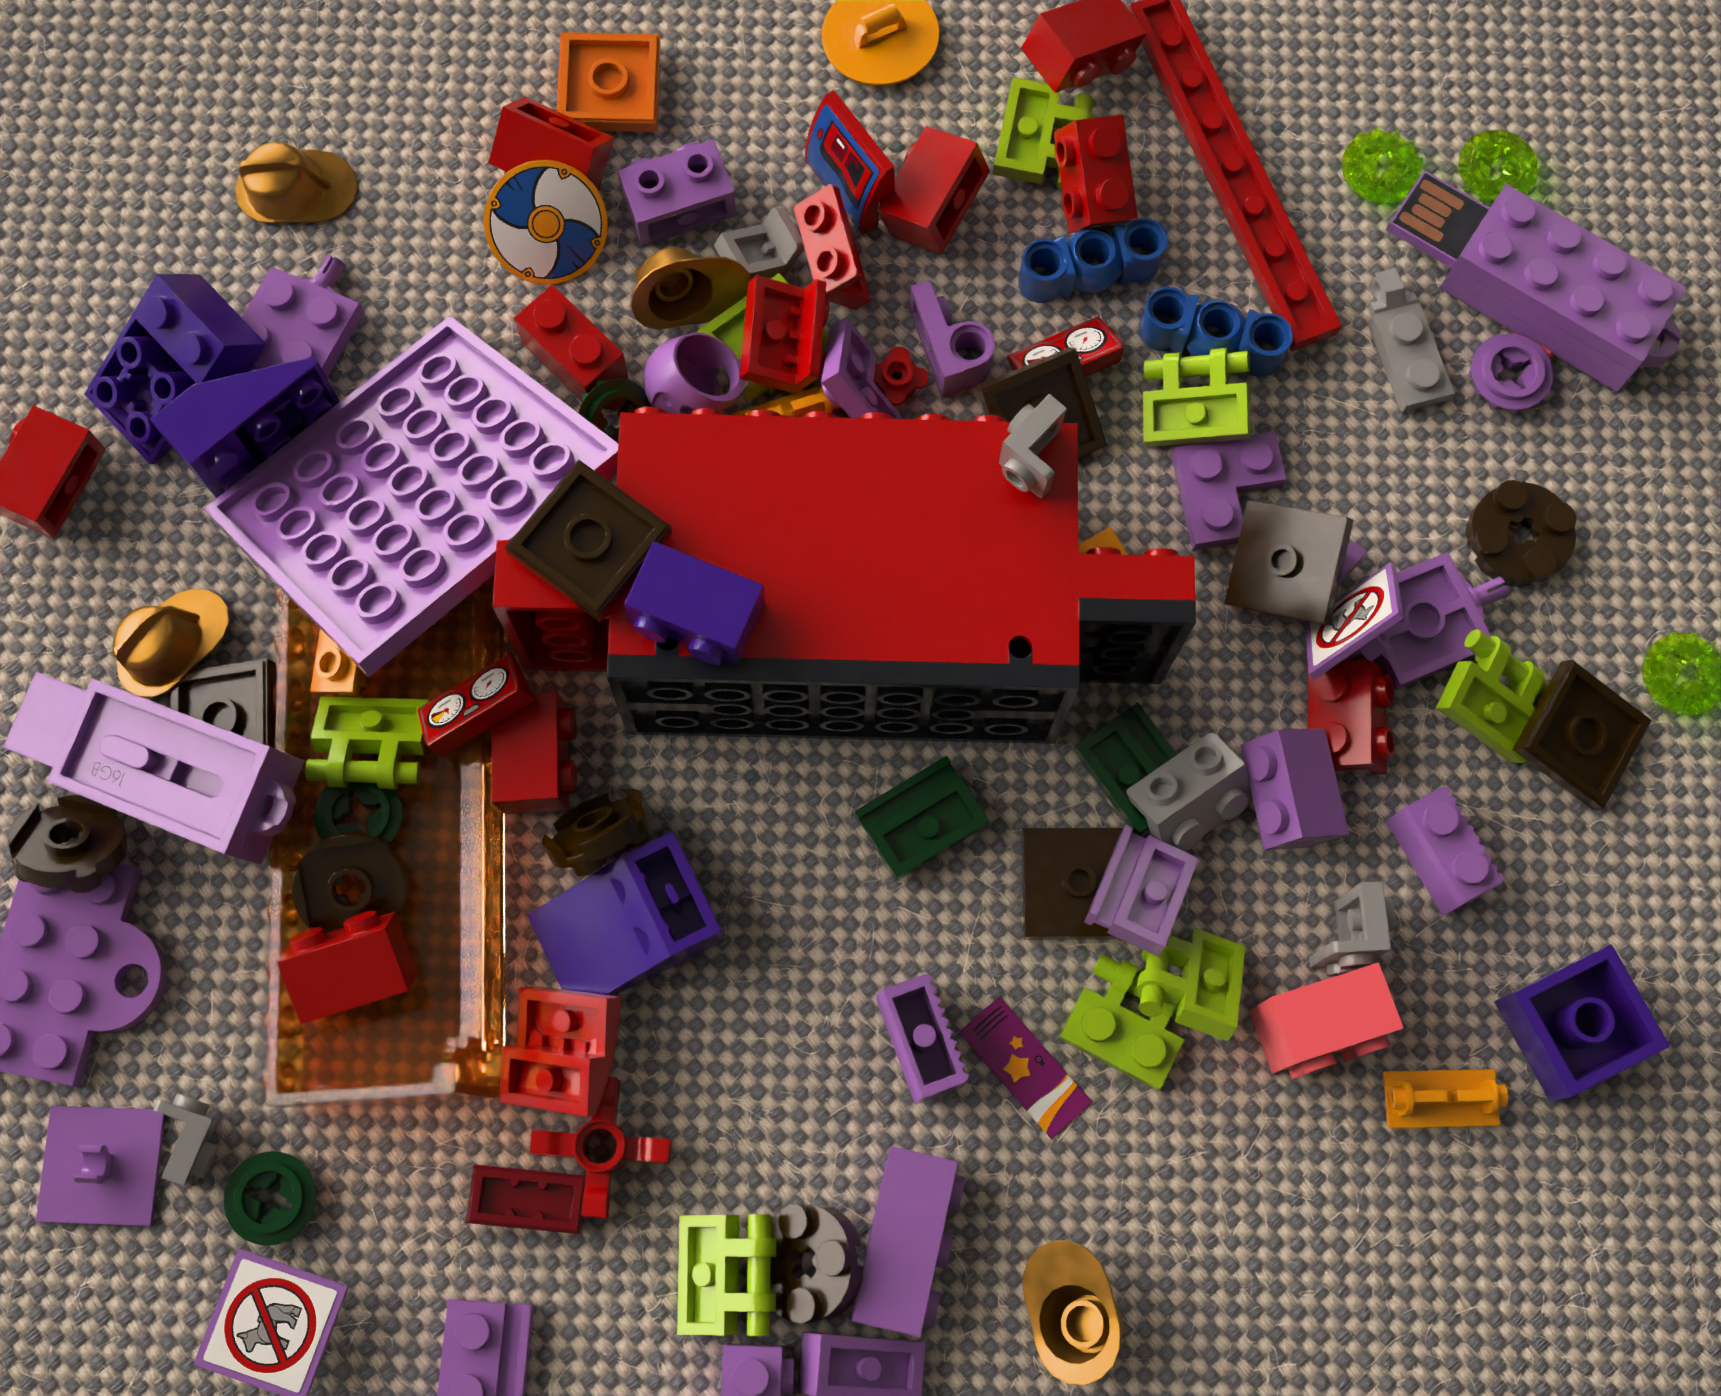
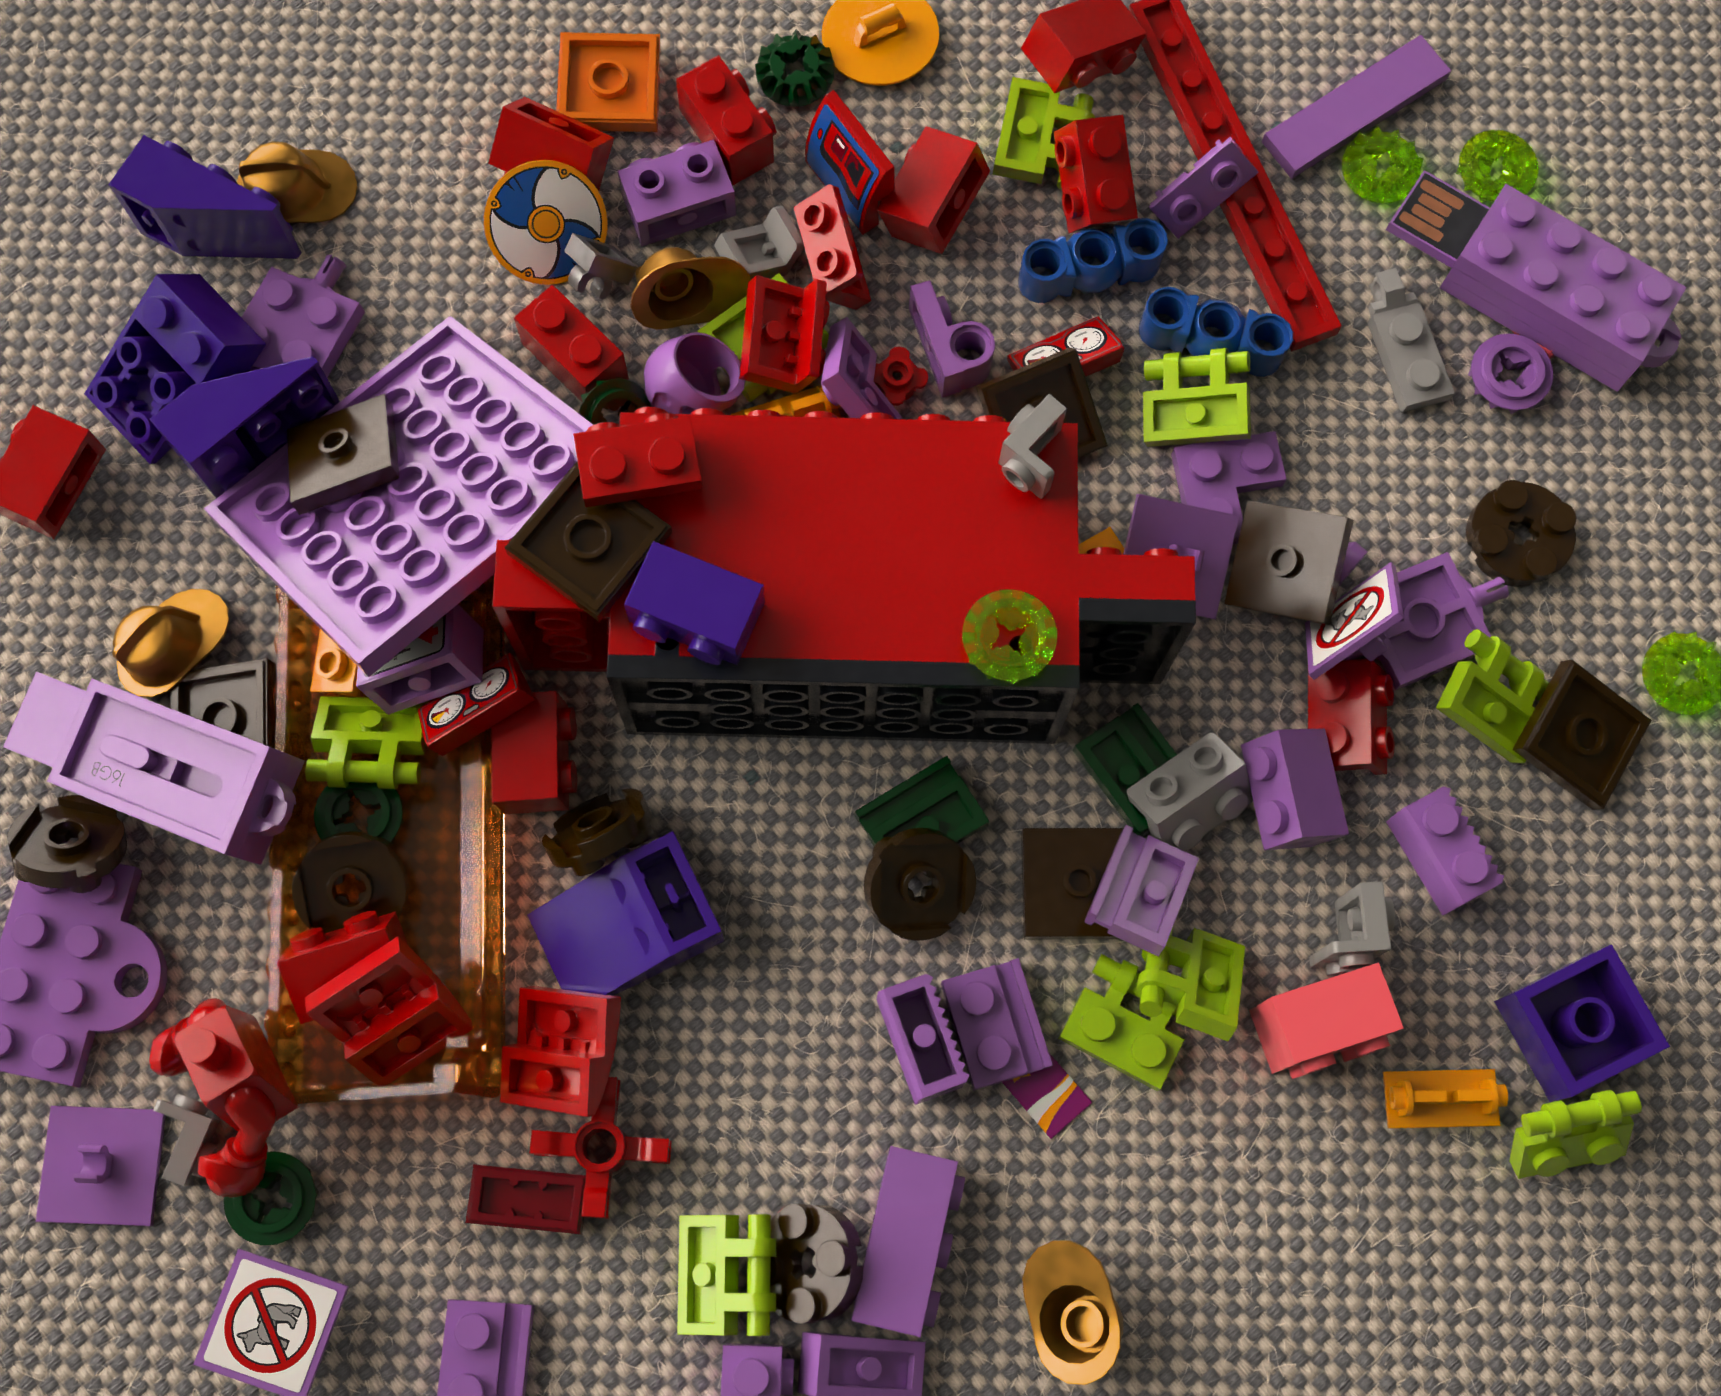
none -> dark purple slope [108,135,302,259]
none -> red torso [149,998,299,1197]
none -> dark brown plate [287,393,400,515]
none -> red slope [305,936,473,1089]
none -> medium lavender brick [356,604,484,715]
none -> flat silver tile [564,233,637,299]
none -> red bracket [573,413,702,507]
none -> red brick [676,55,777,186]
none -> dark green gear [755,29,835,107]
none -> dark brown plate [864,828,976,941]
none -> medium lavender plate [941,958,1053,1091]
none -> clear neon green gear [962,589,1057,684]
none -> medium lavender piece [1123,494,1239,619]
none -> medium lavender hinge [1149,136,1259,239]
none -> medium lavender tile [1262,35,1451,179]
none -> lime plate [1509,1090,1642,1179]

